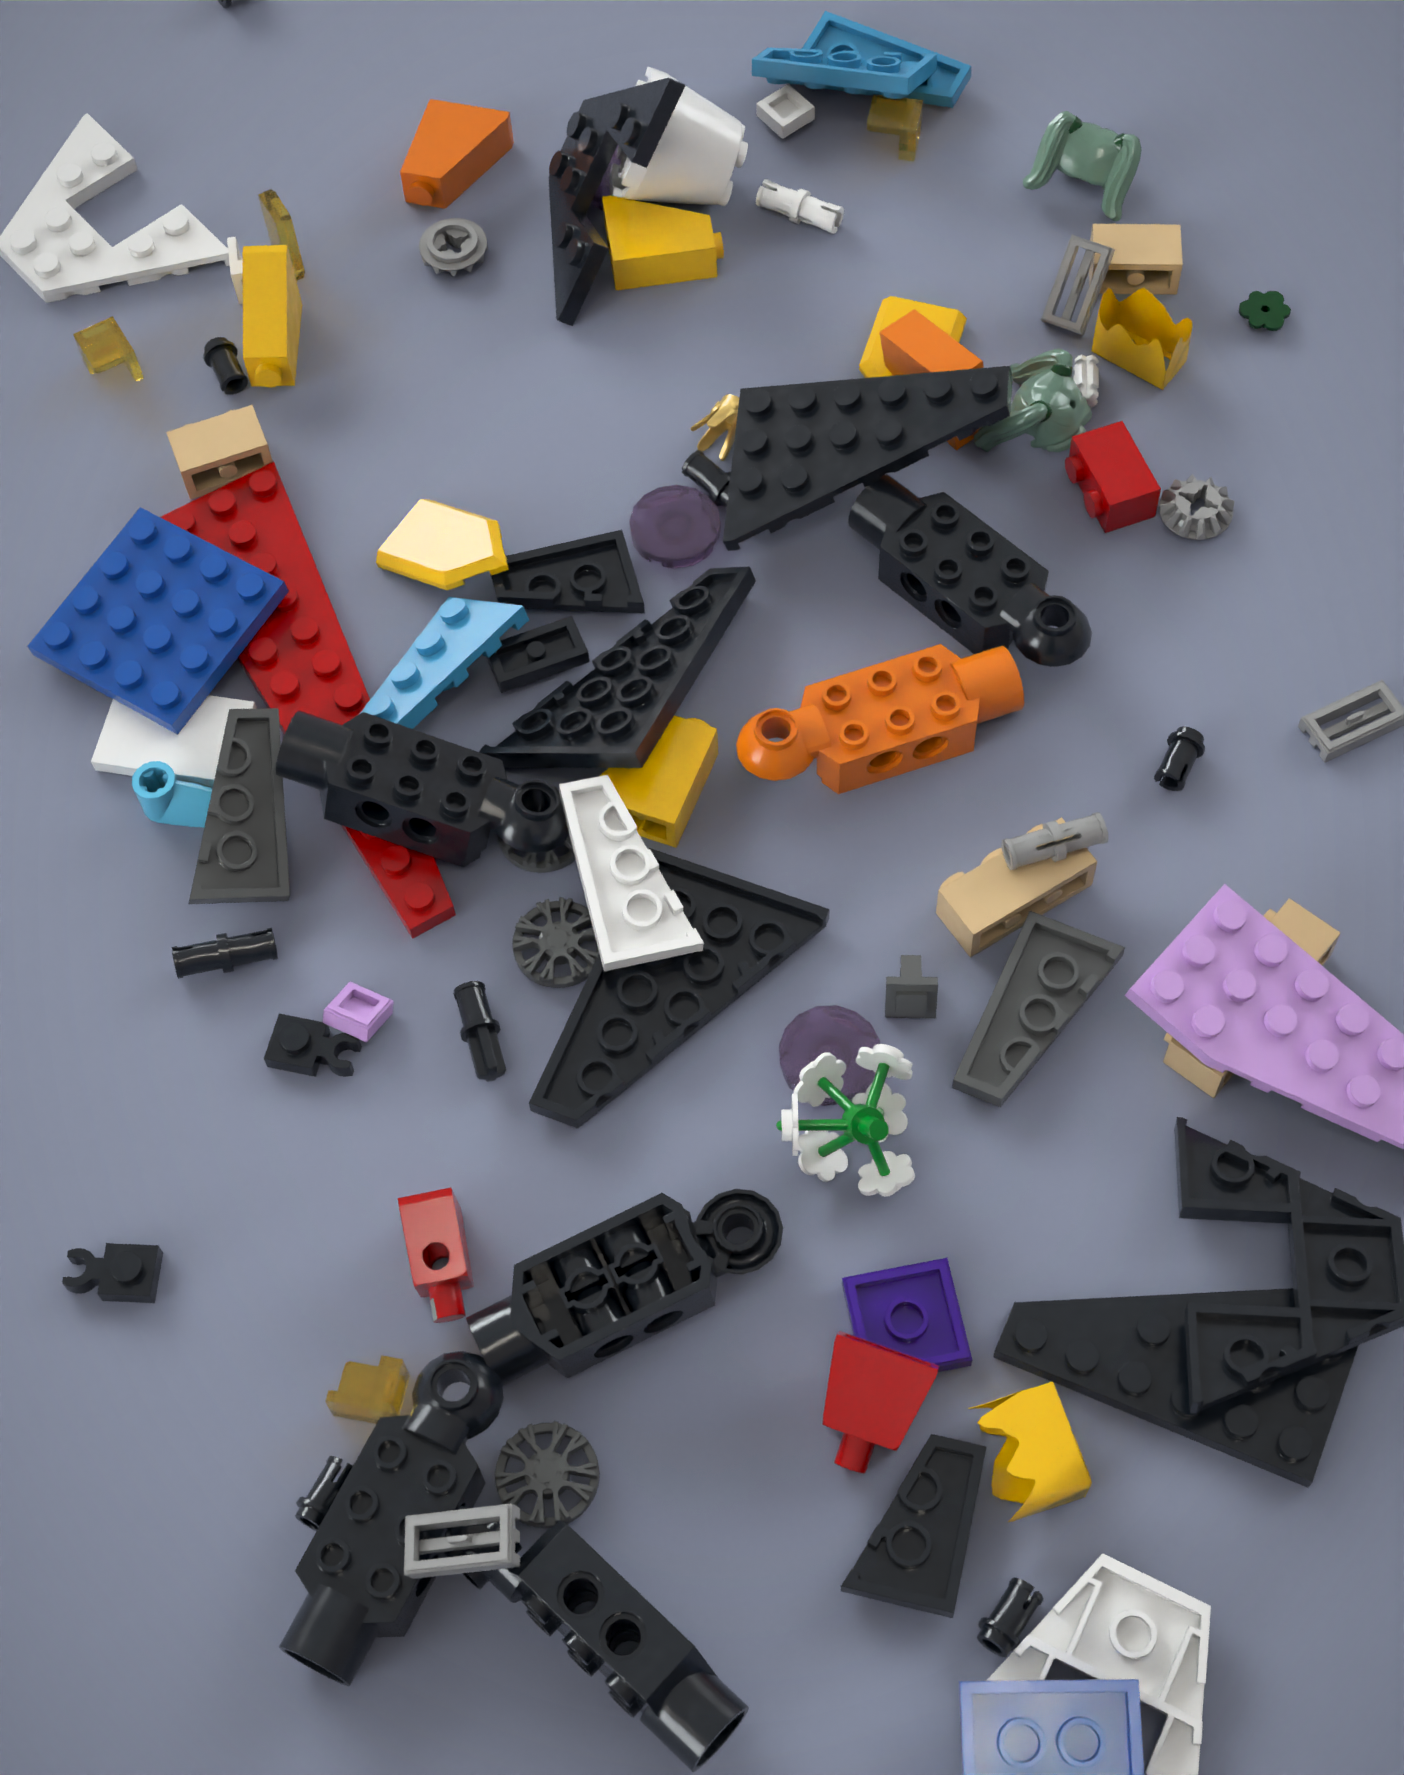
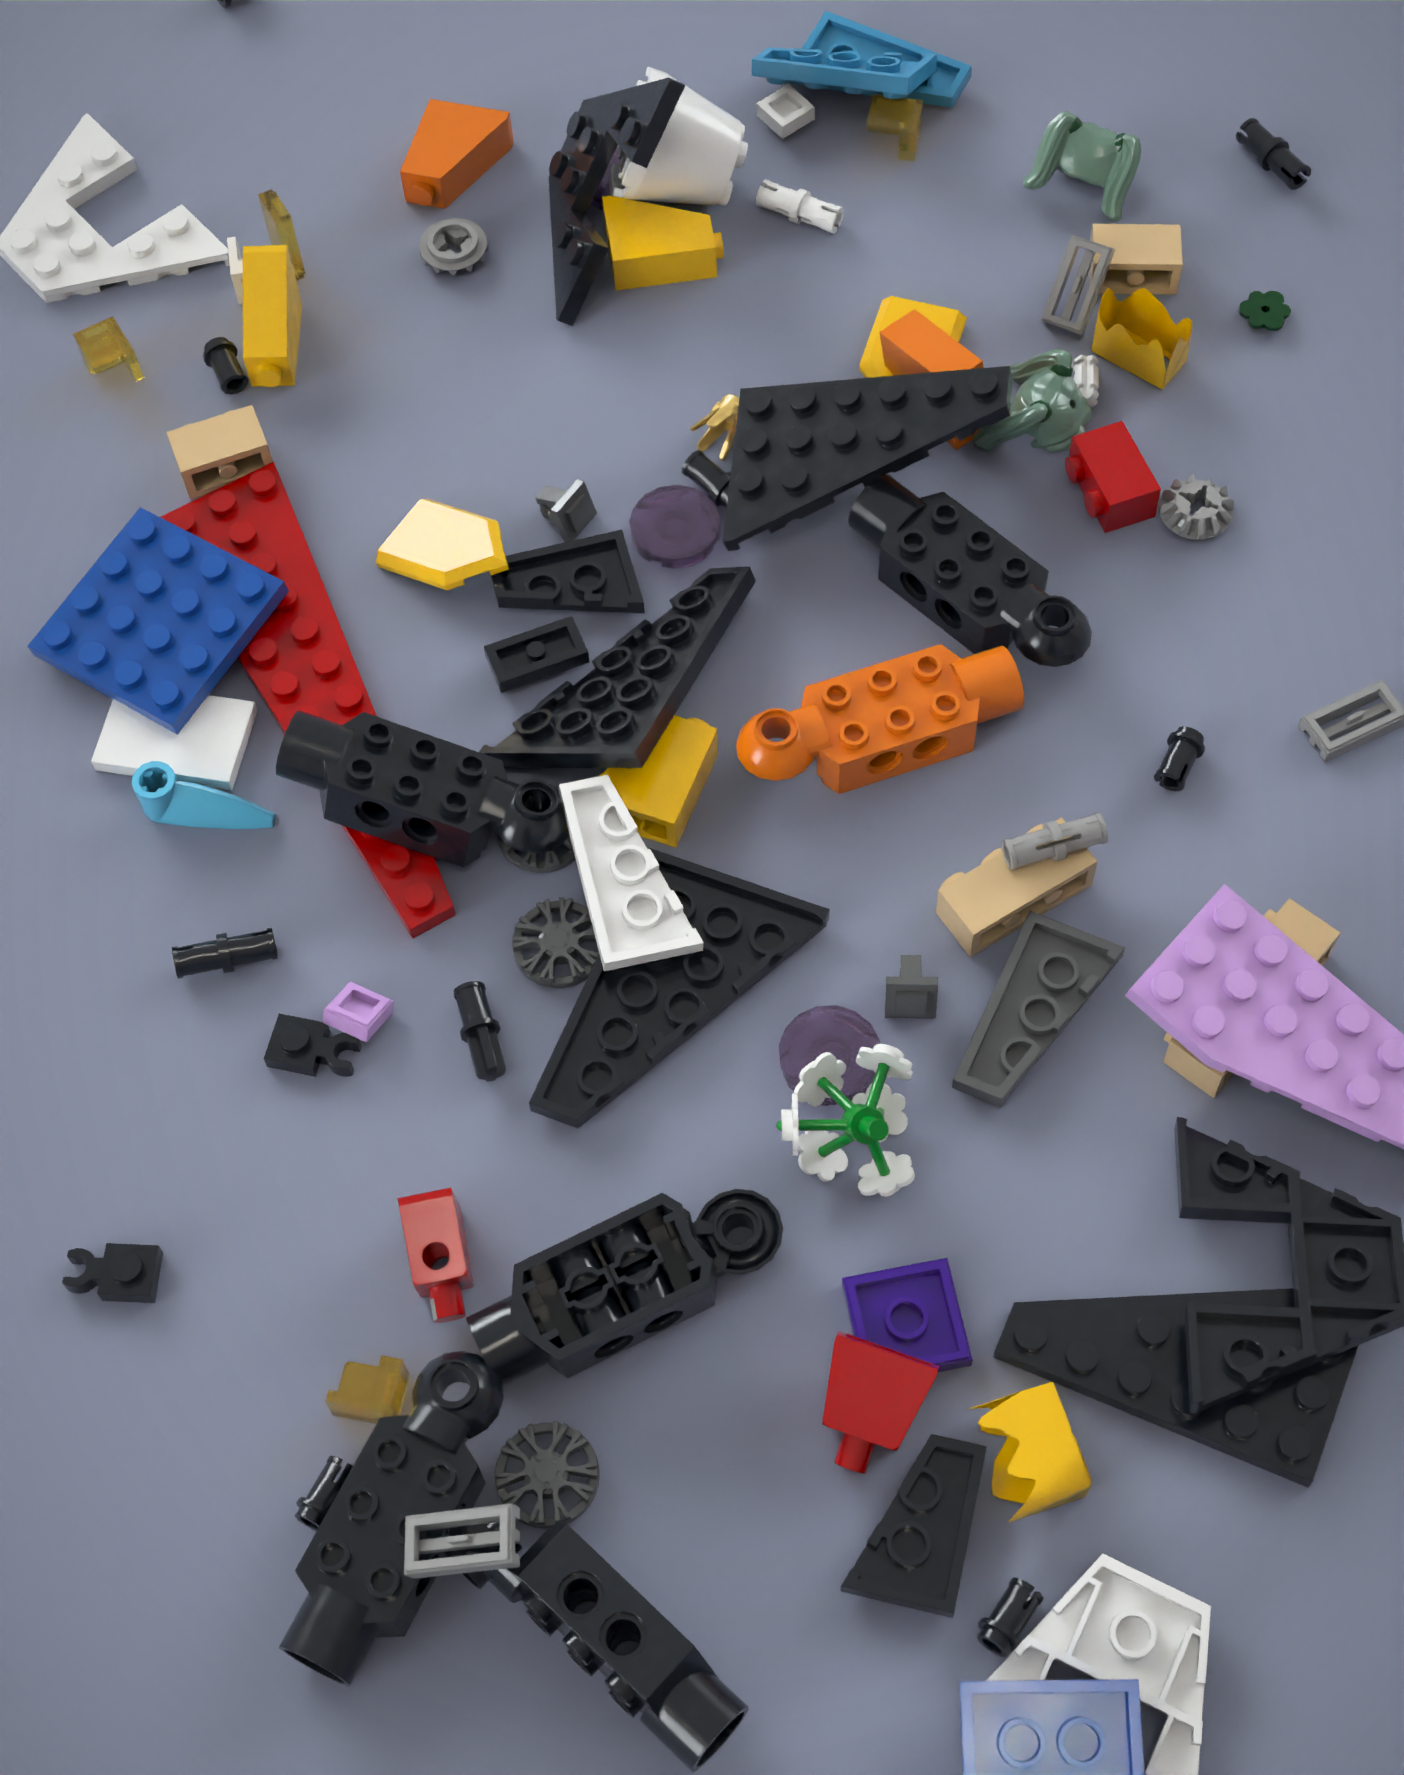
dark grey wing [188,708,290,904] -> none
wing [360,597,529,729] -> none
none -> dark grey brick [535,479,597,542]
none -> black pin [1236,118,1311,190]

